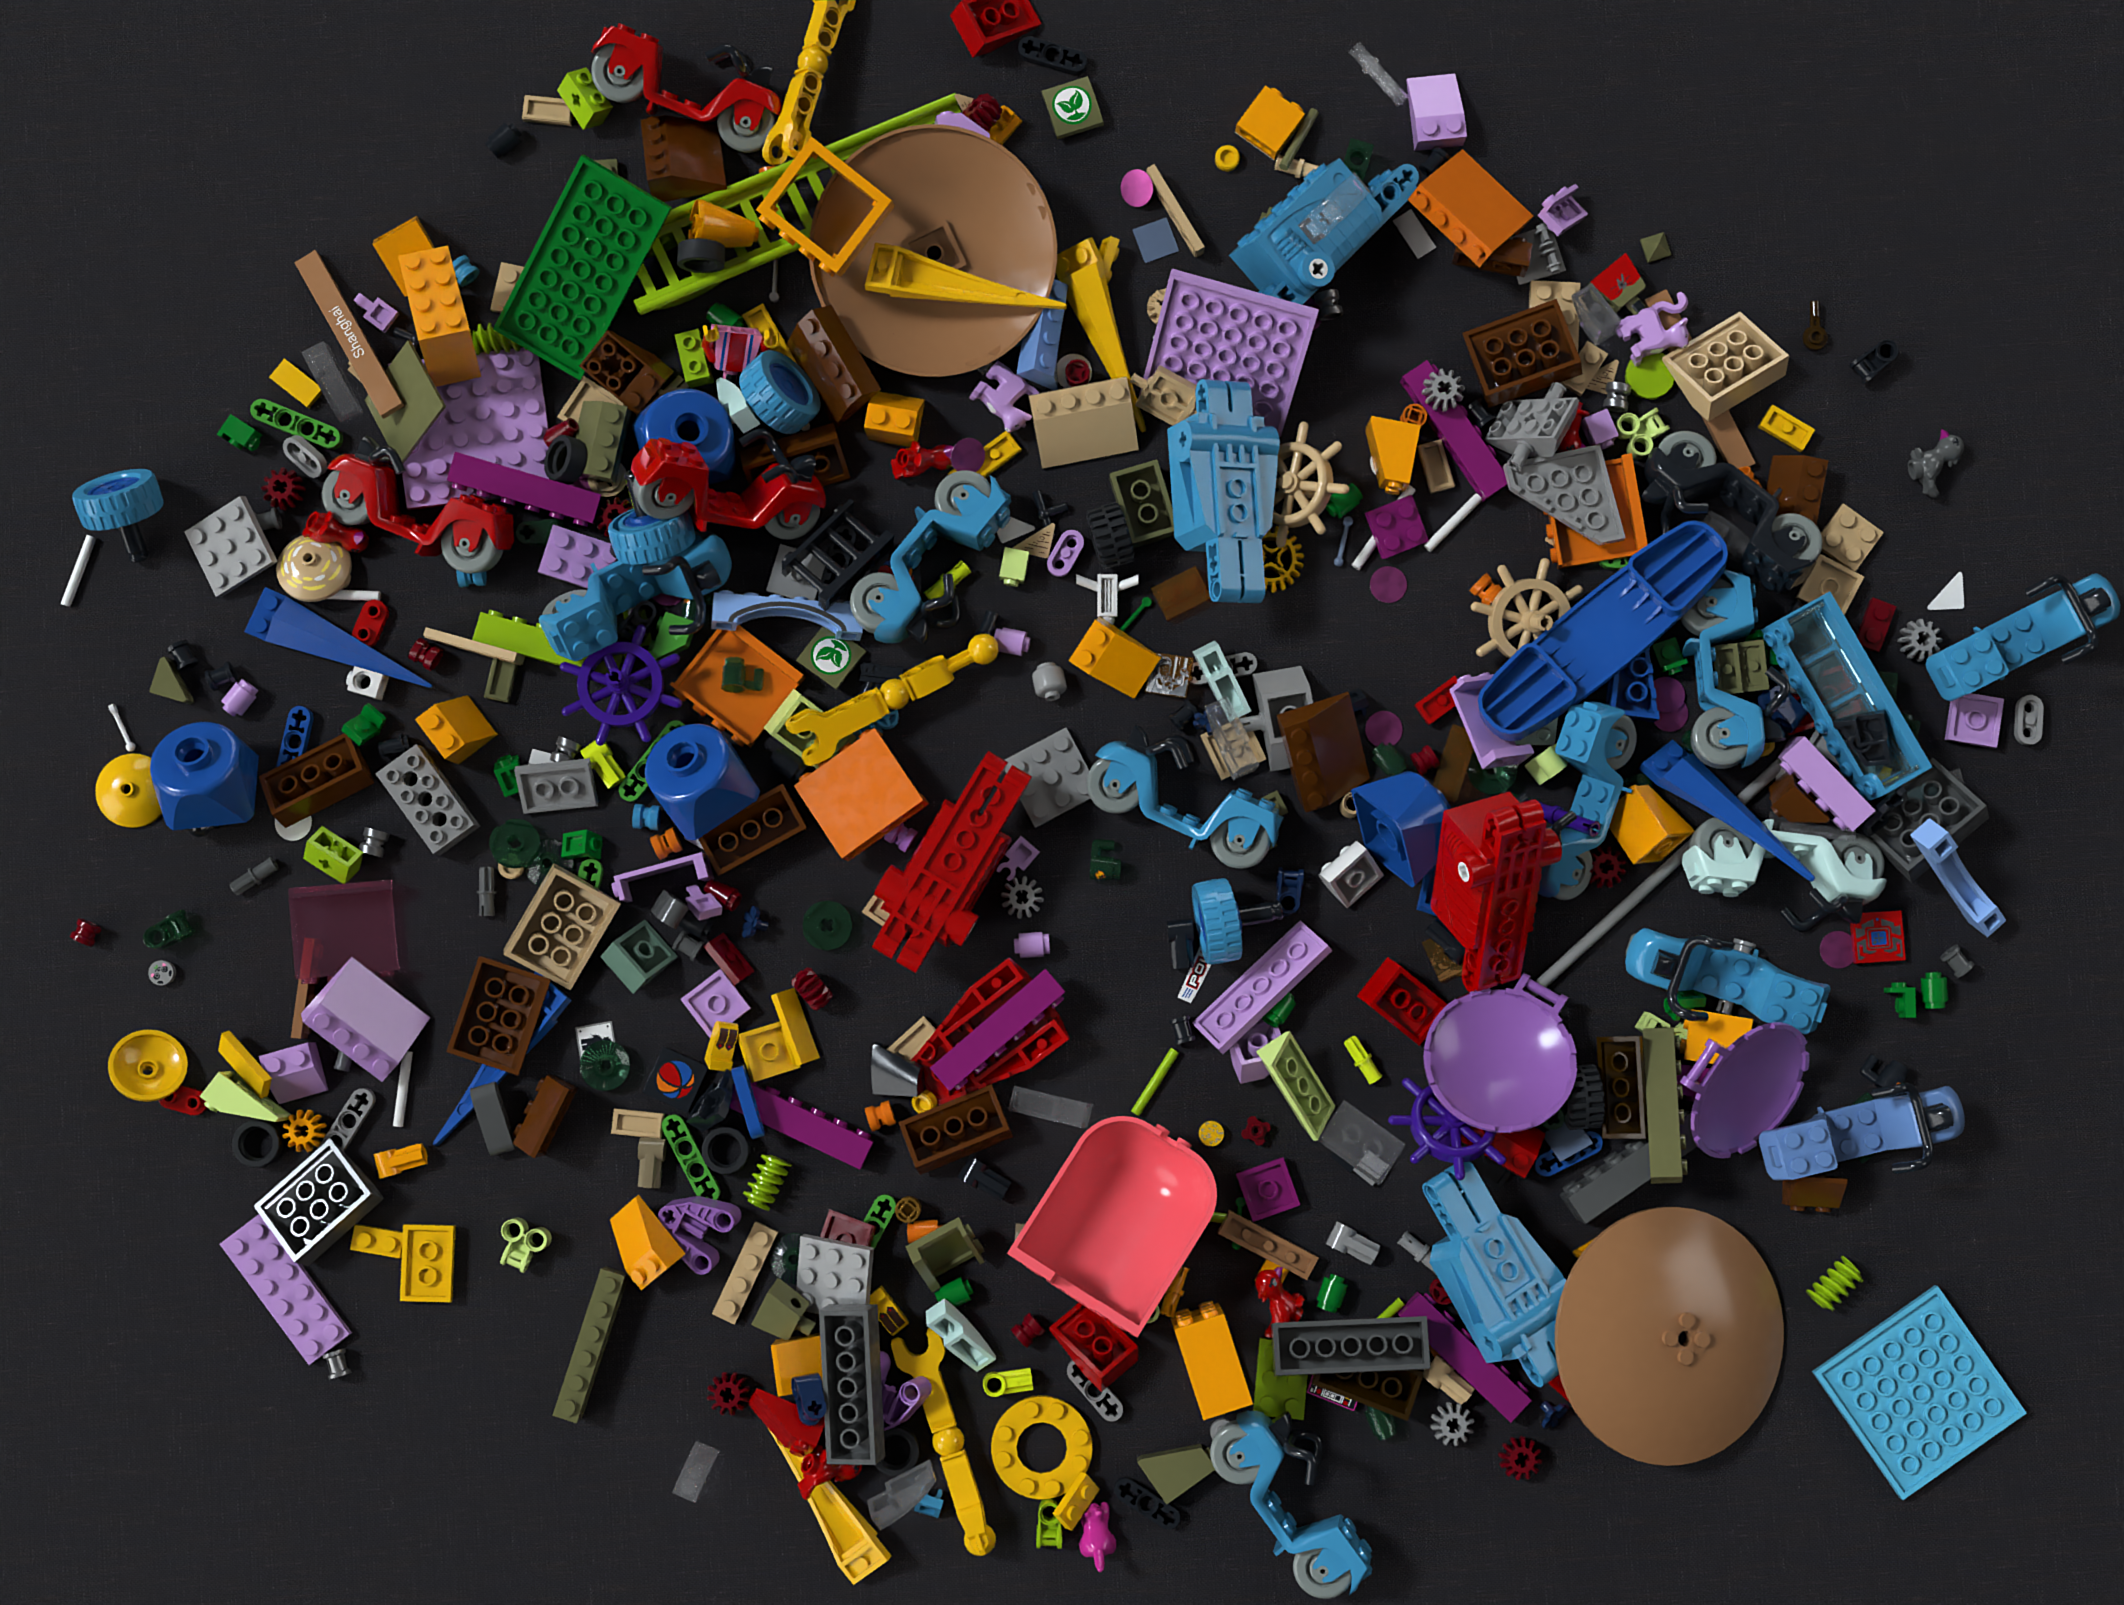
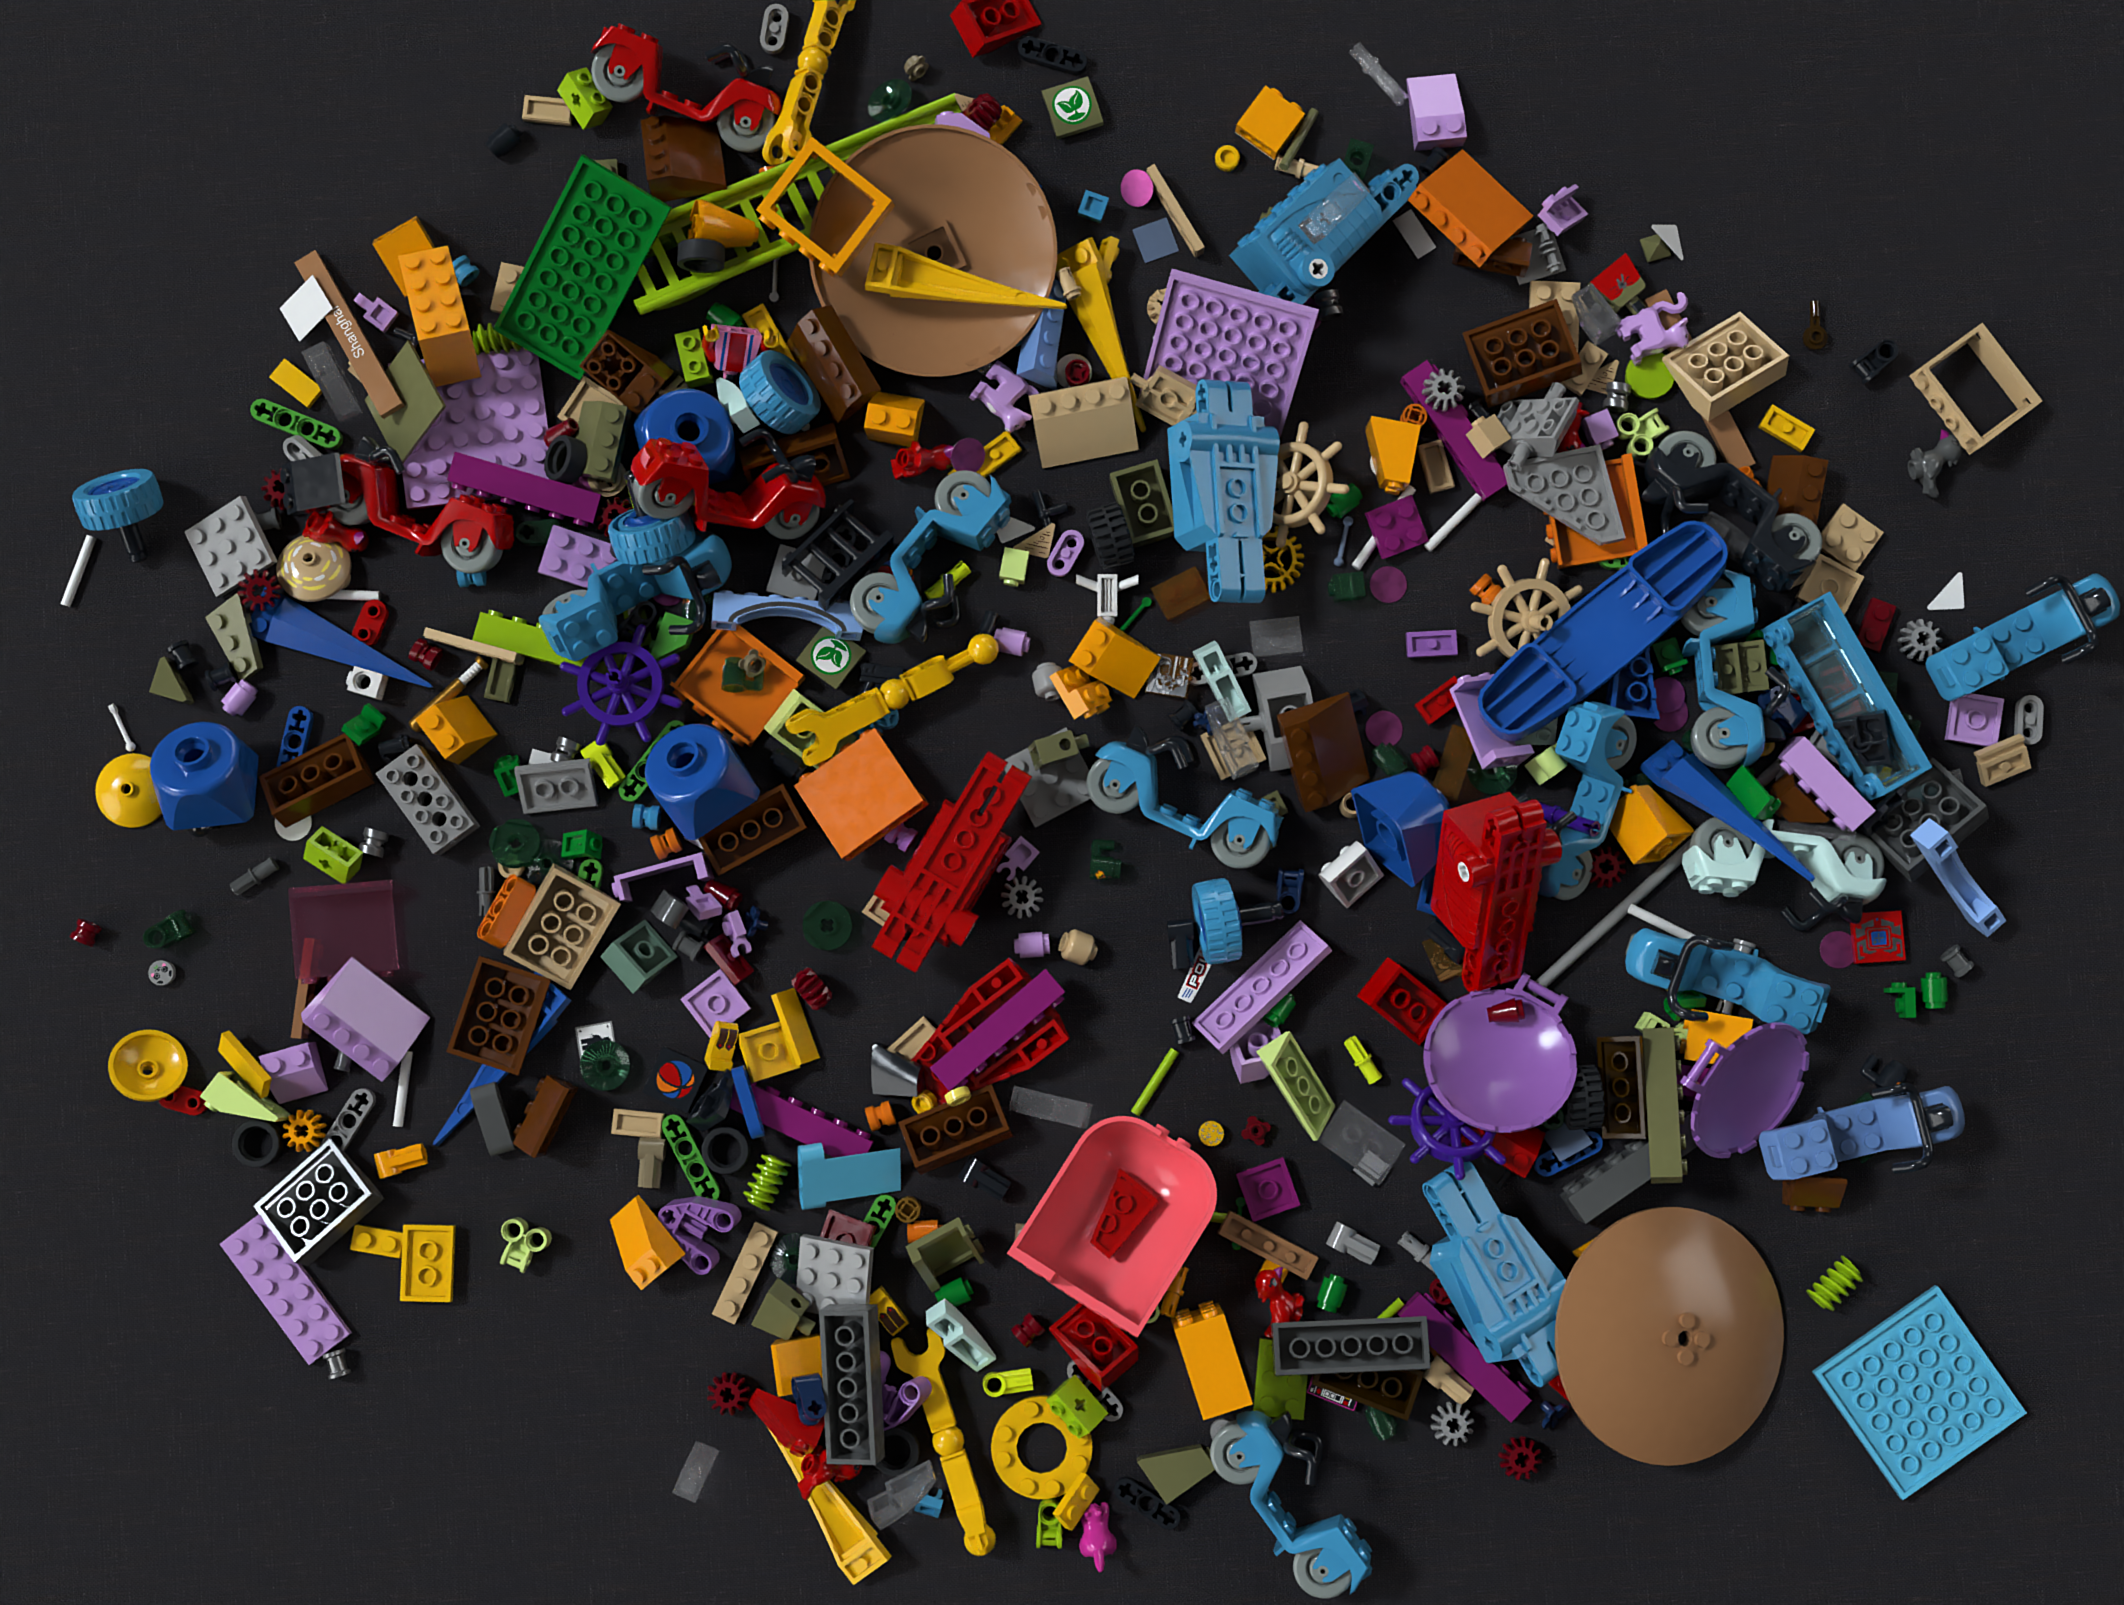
green brick [217,414,262,451] -> none
olive brick [552,1266,629,1423] -> none
none -> wing [205,593,263,681]
none -> dark red gear [237,569,281,611]
none -> white sticker [280,275,332,342]
none -> black slope [280,453,346,515]
none -> pearl gold piece [409,656,489,732]
none -> orange beam [477,874,536,949]
none -> lavender plate [722,910,752,958]
none -> dark tan plate [738,649,766,678]
none -> light grey plate [760,4,789,54]
none -> medium azure piece [798,1143,901,1210]
none -> clear green dish [868,79,912,122]
none -> dark tan plate [904,55,929,82]
none -> light yellow tile [944,1086,971,1106]
none -> olive torso [1028,730,1089,771]
none -> lime brick [1046,1375,1108,1439]
none -> light orange plate [1049,665,1113,720]
none -> tan pin [1055,267,1081,301]
none -> tan head [1059,929,1098,966]
none -> dark azure tile [1078,190,1109,223]
none -> red wing [1090,1168,1159,1260]
none -> clear plate [1249,616,1303,658]
none -> clear green brick [1327,571,1366,603]
none -> medium lavender plate [1405,630,1458,658]
none -> tan brick [1466,414,1511,459]
none -> dark red cone [1487,998,1525,1023]
none -> white bar [1628,904,1695,939]
none -> white sticker [1652,225,1683,260]
none -> green hinge [1726,764,1781,820]
none -> tan window [1910,323,2042,455]
none -> tan plate [1974,734,2031,787]

